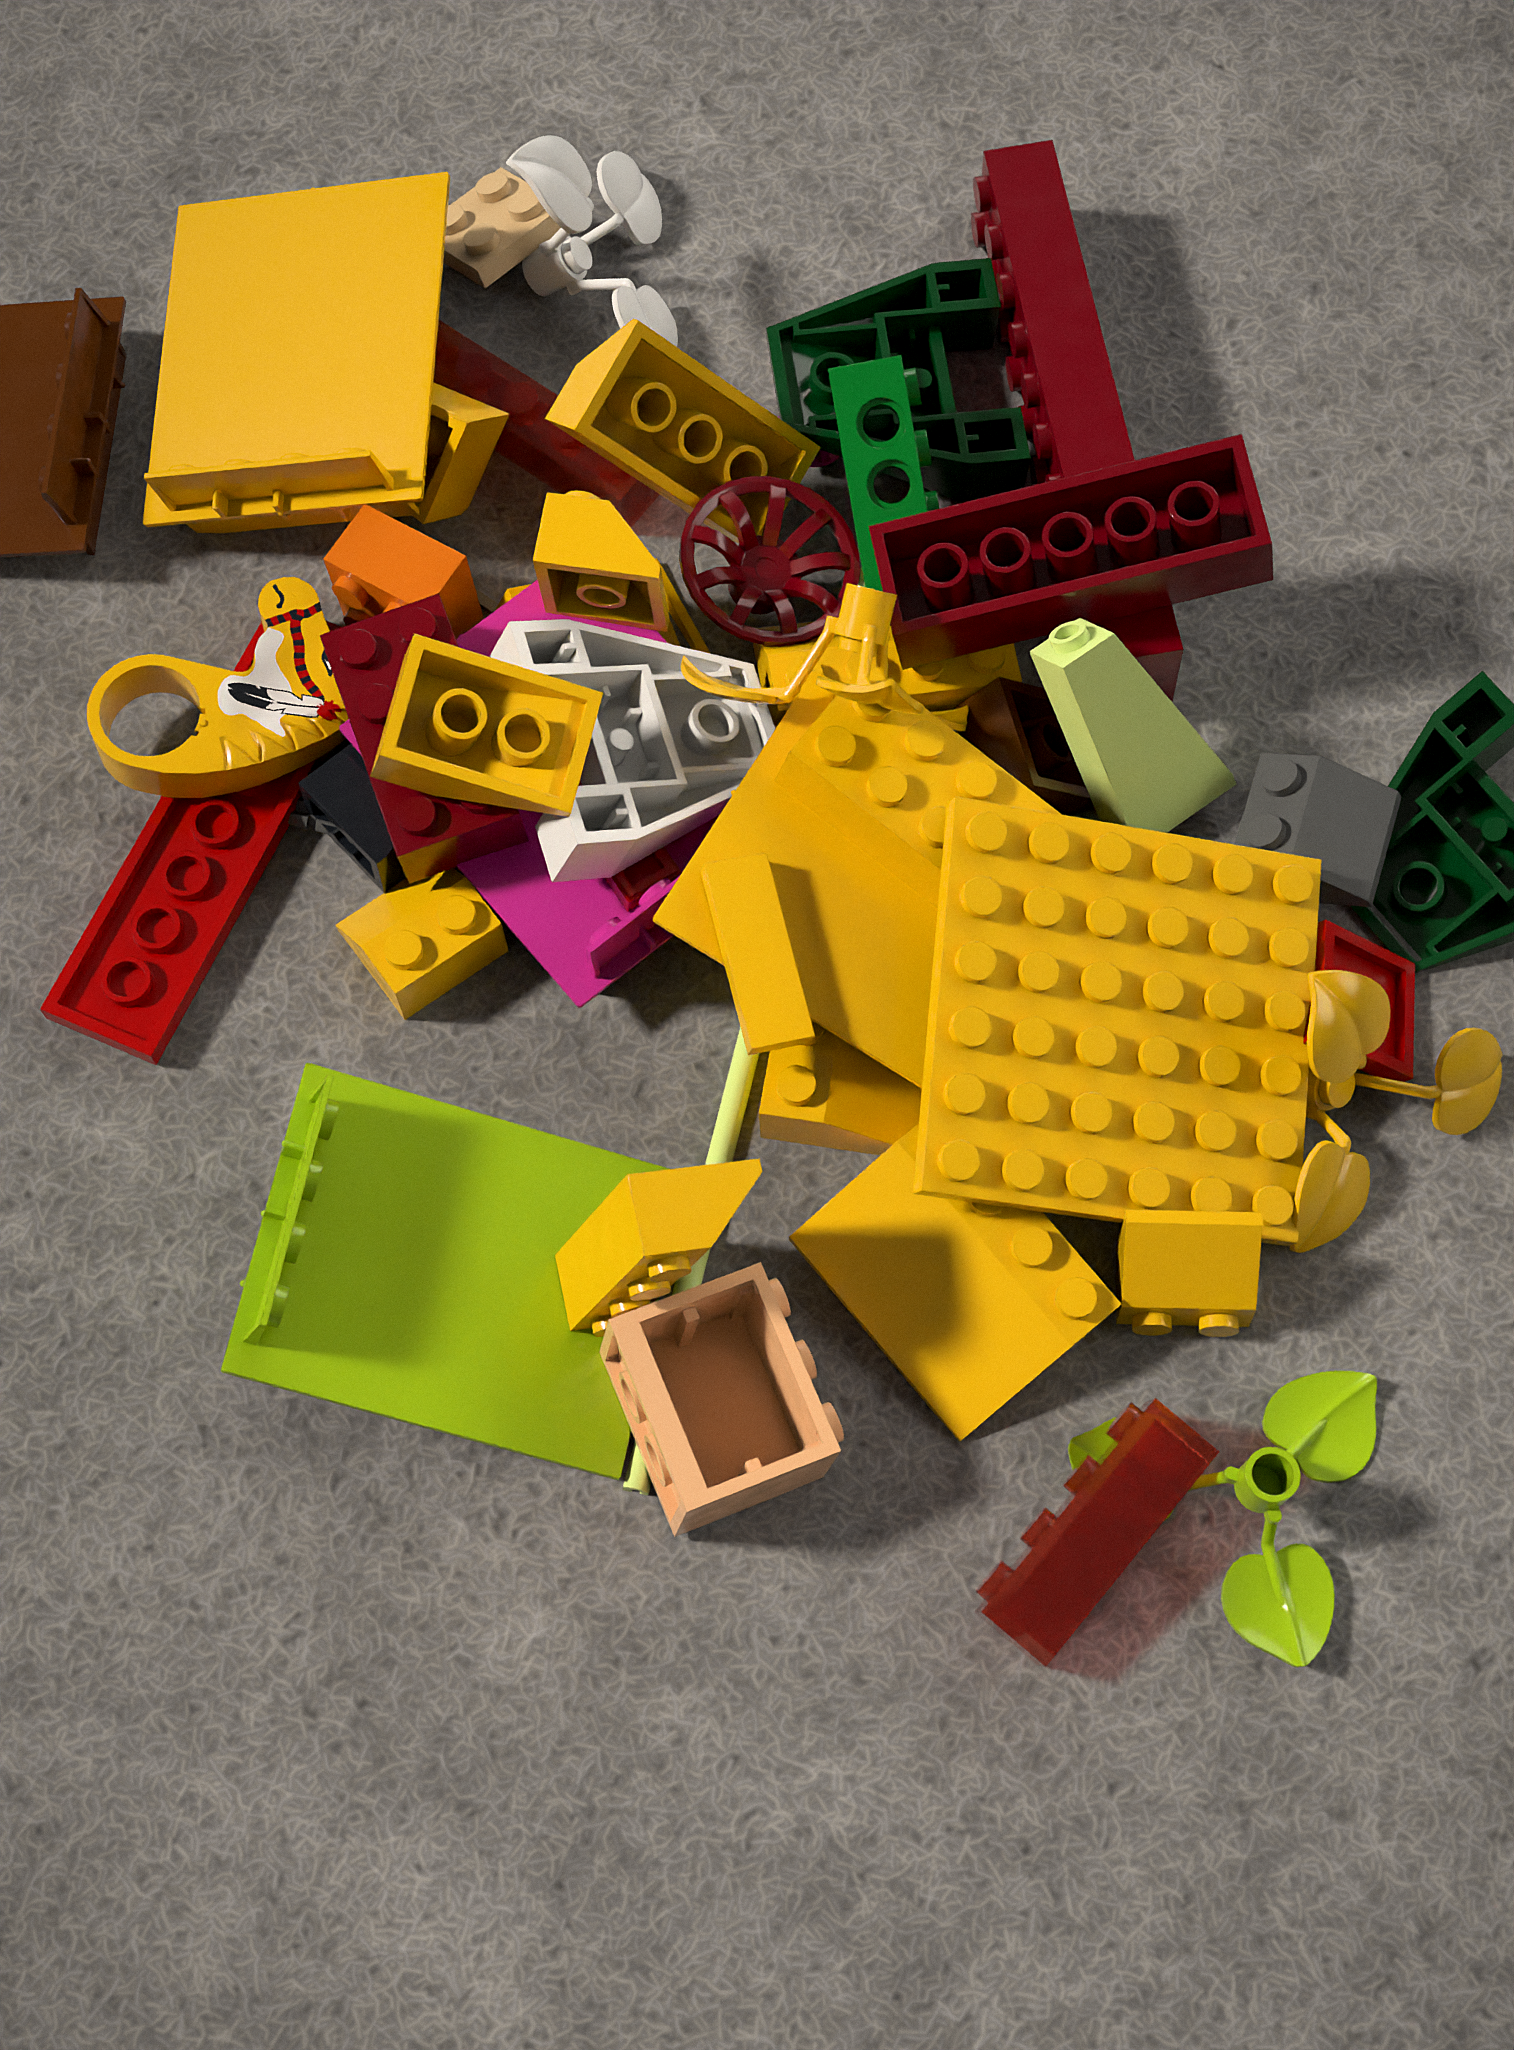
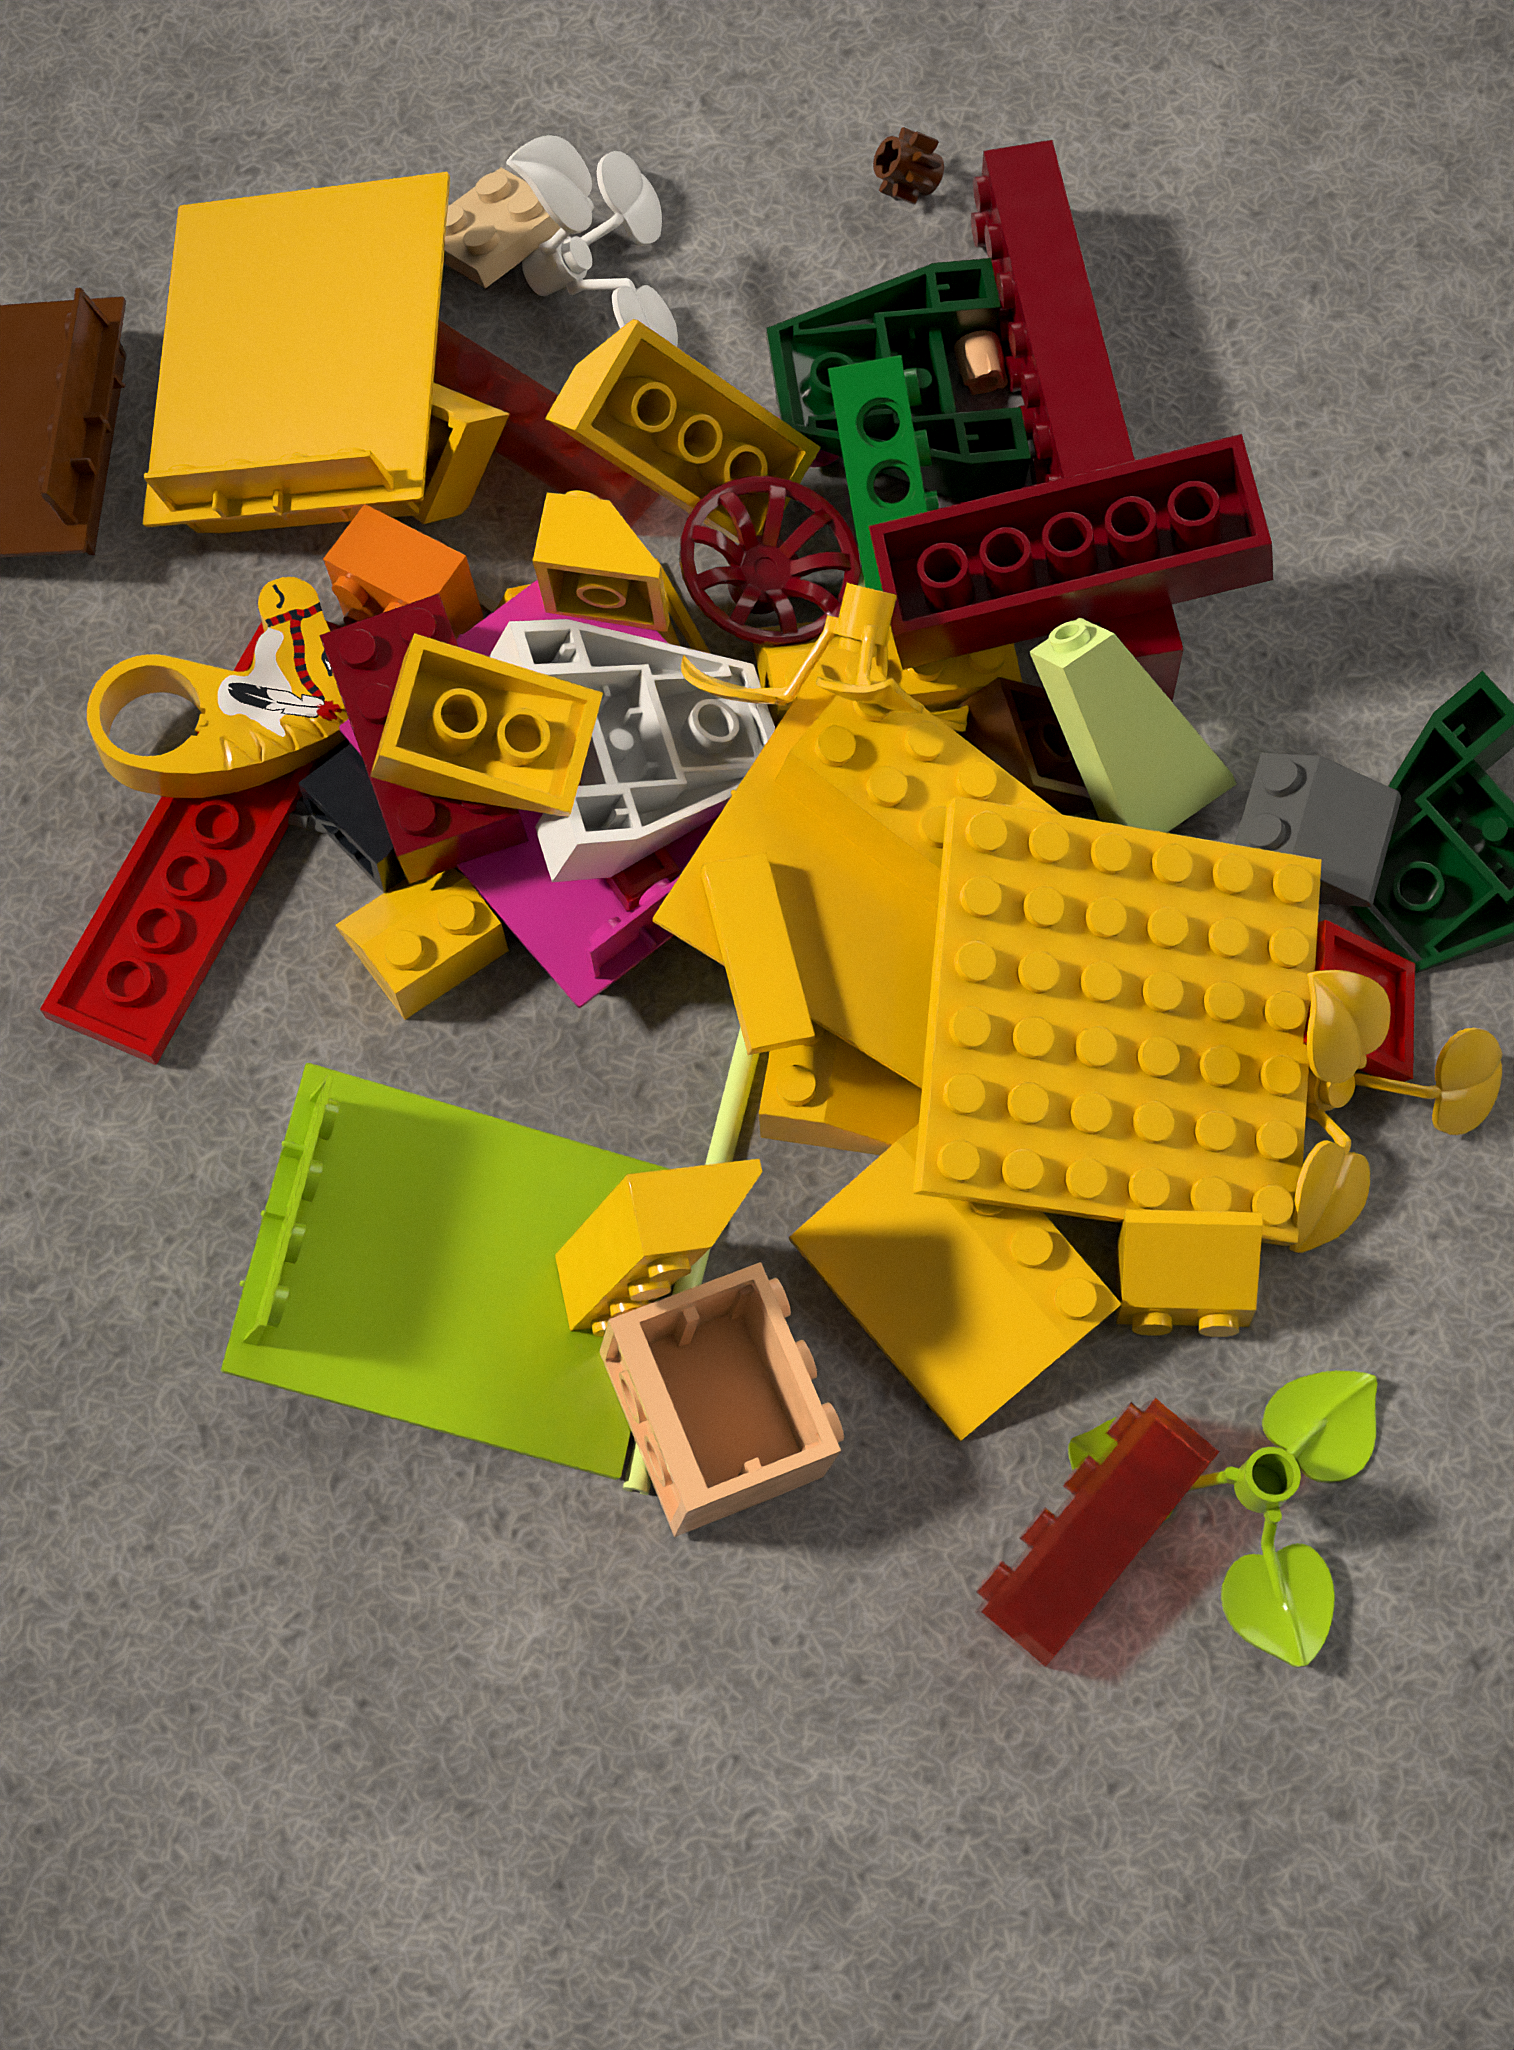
none -> reddish brown gear [873,127,944,205]
none -> light nougat hose [954,330,1008,395]

